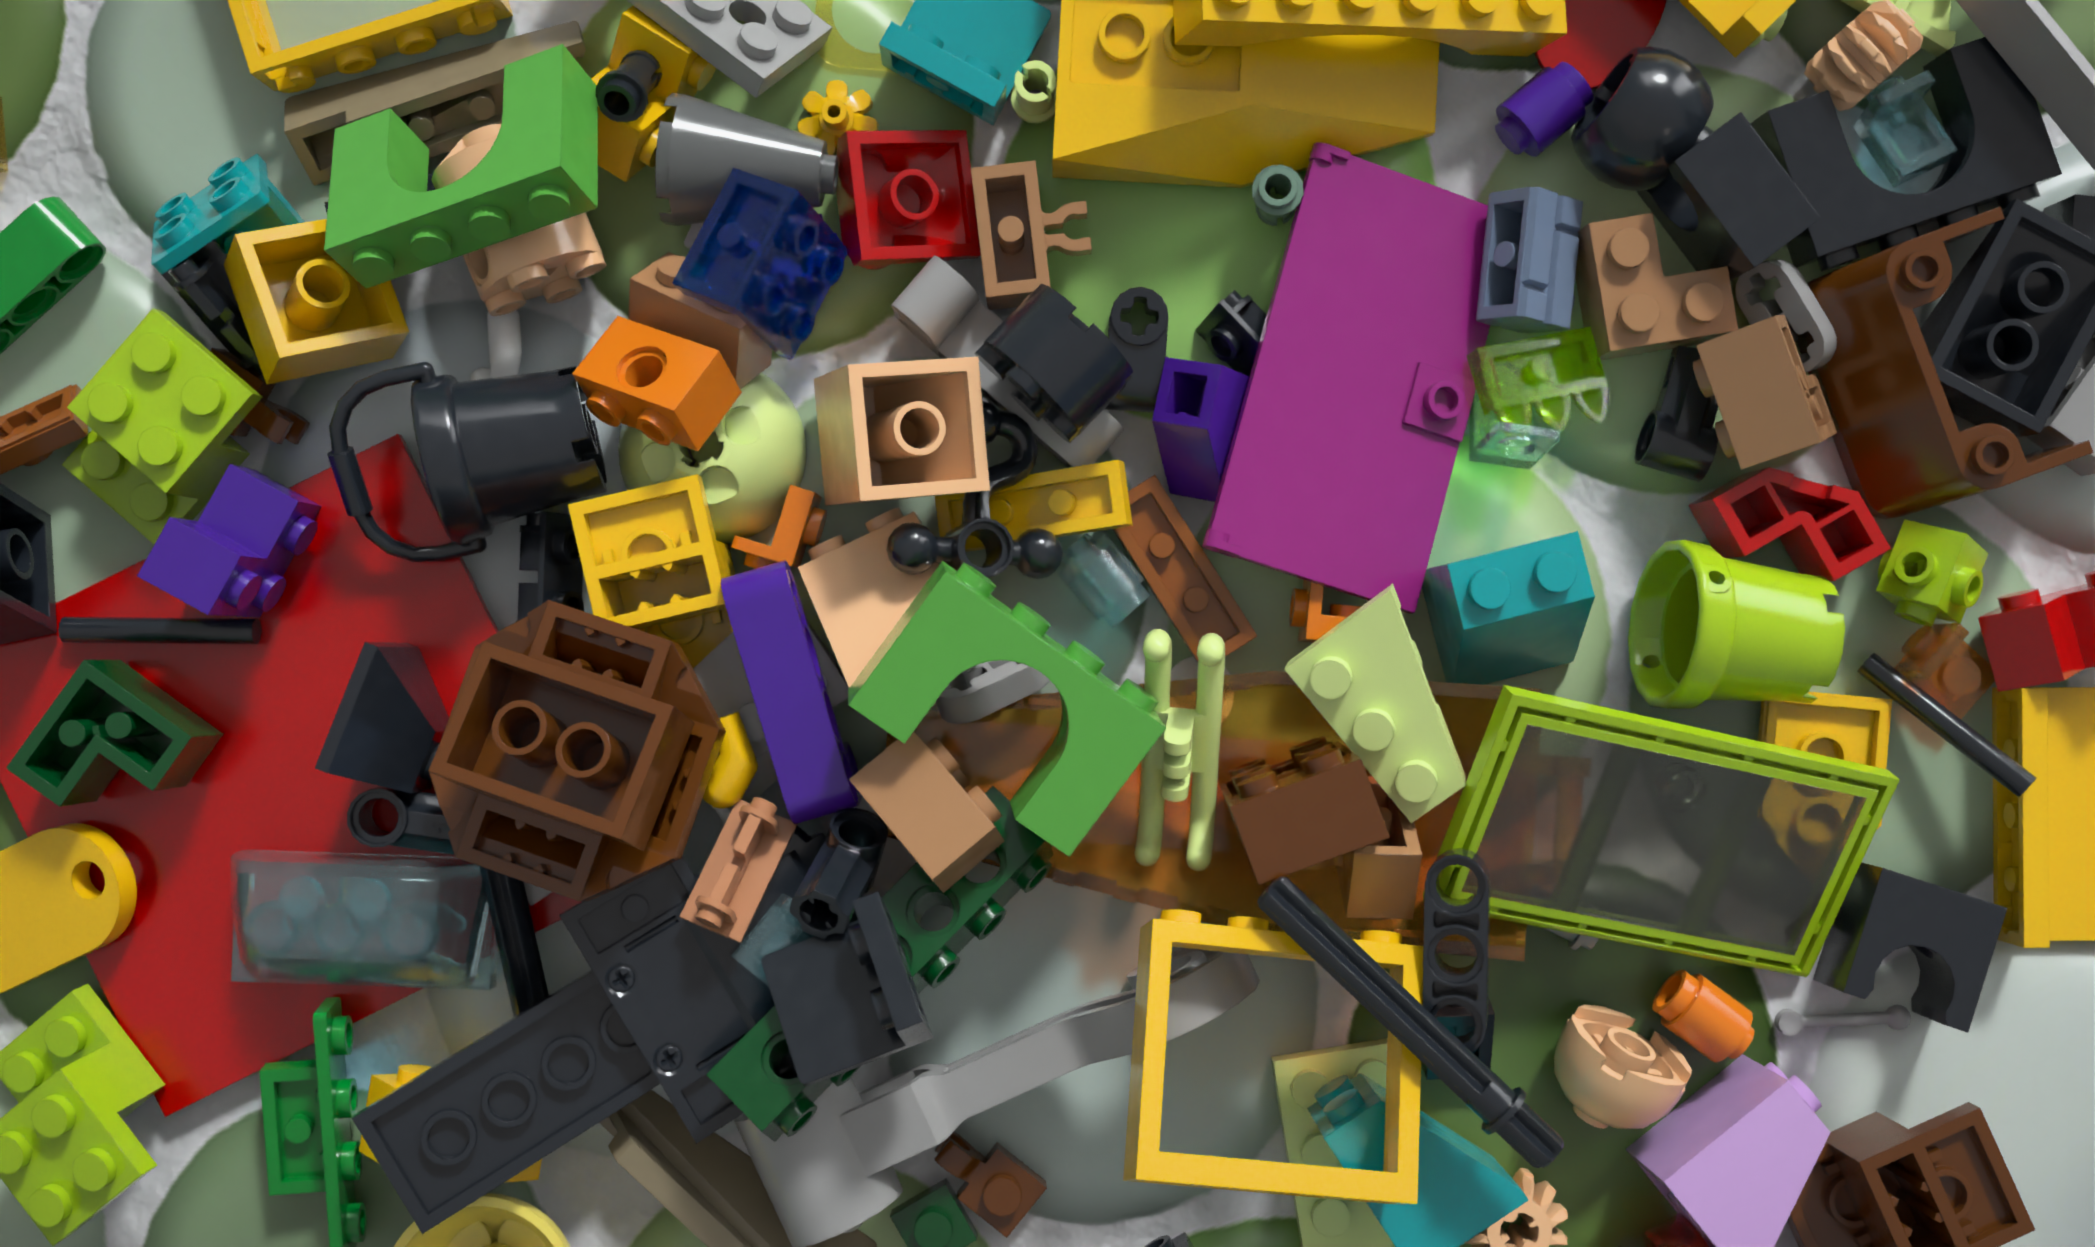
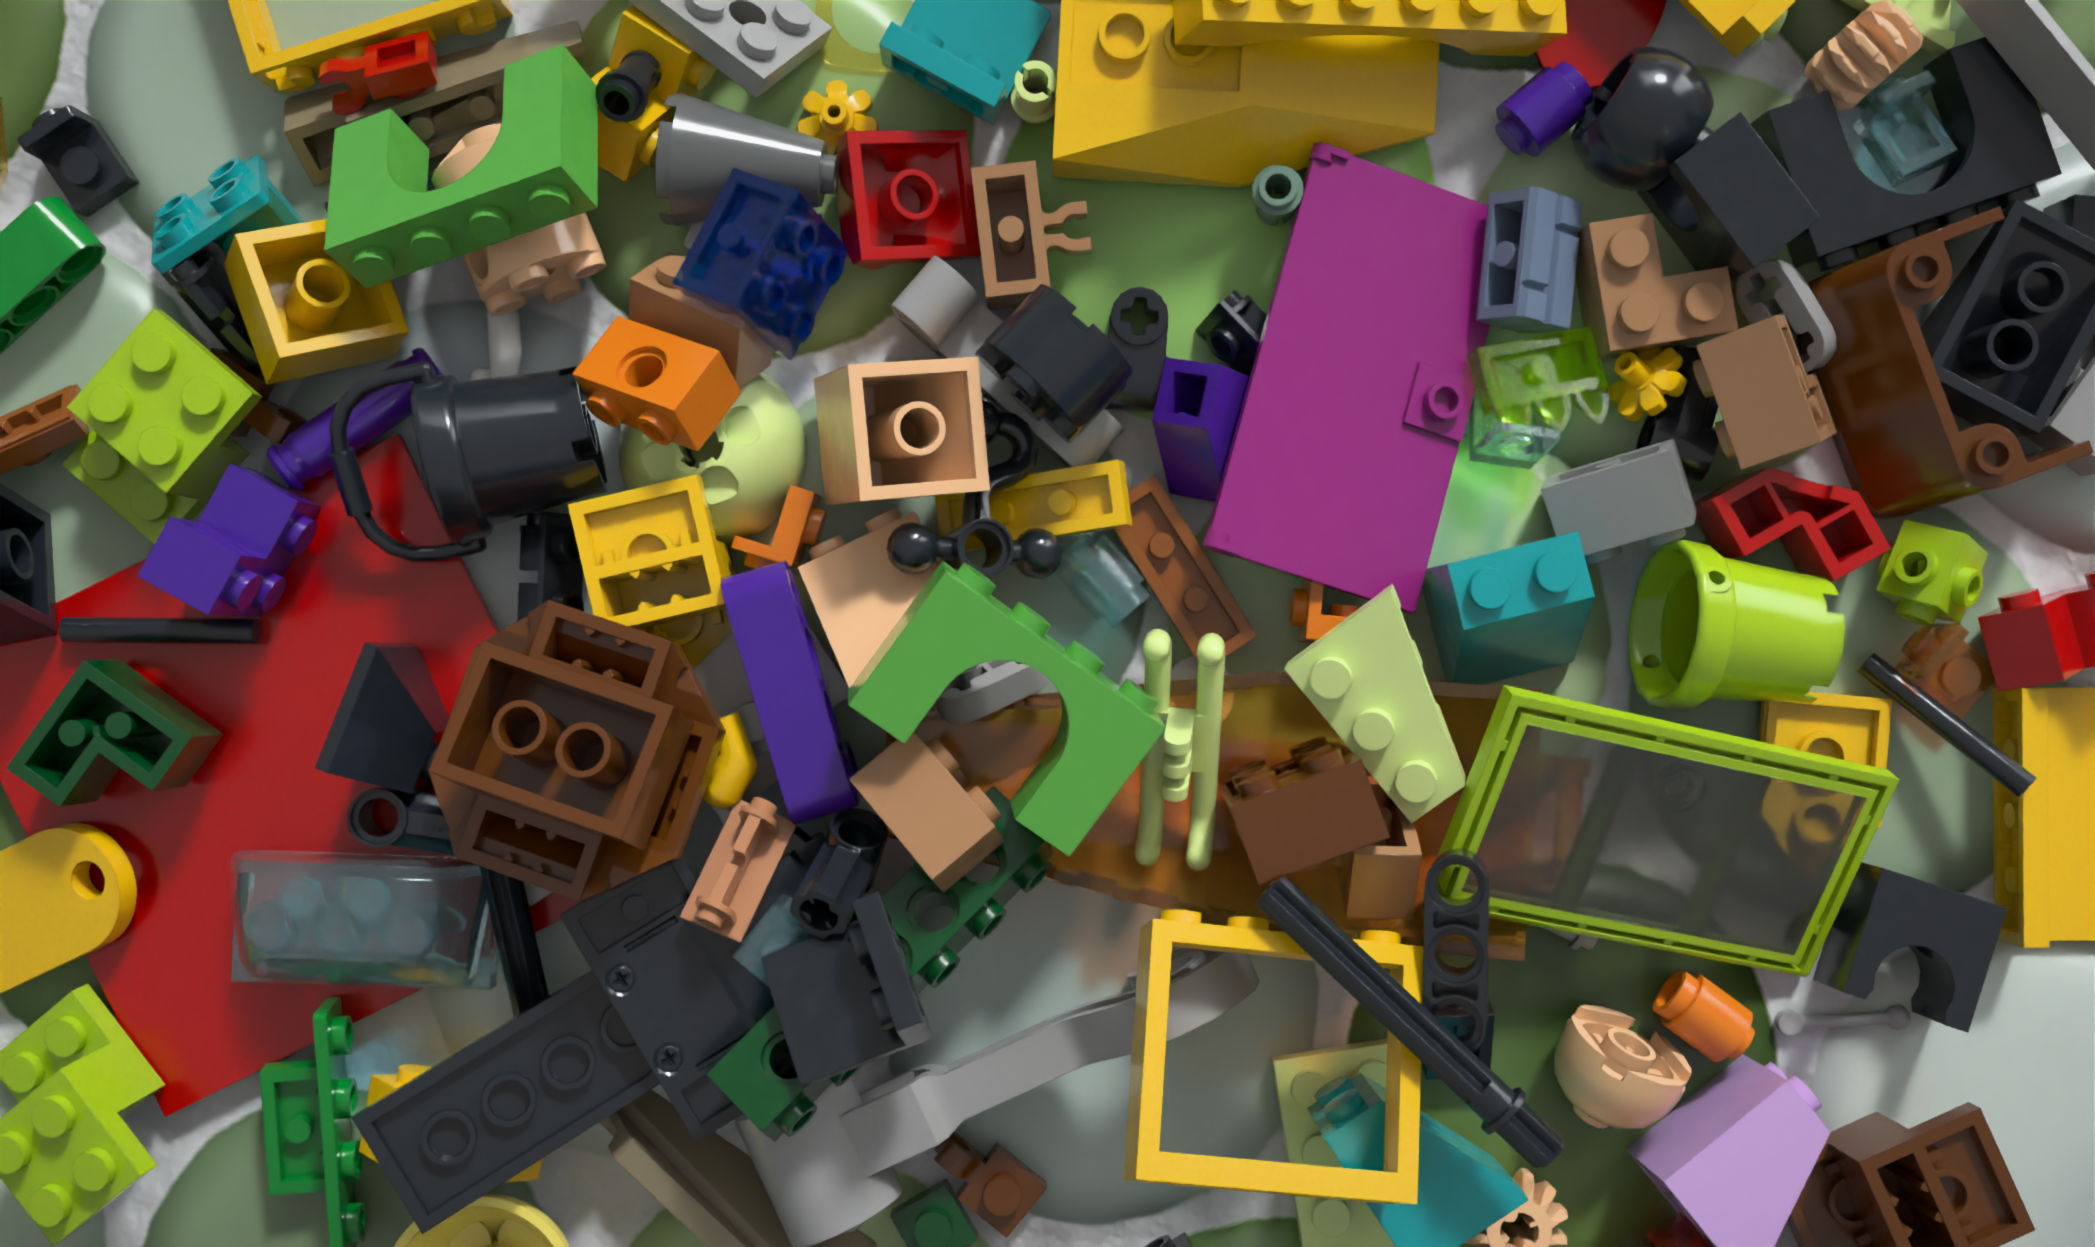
none -> black bracket [17,105,140,217]
none -> dark purple axle [266,348,443,490]
none -> red plate [319,30,438,115]
none -> light grey brick [1540,438,1697,564]
none -> yellow plant [1607,347,1687,421]

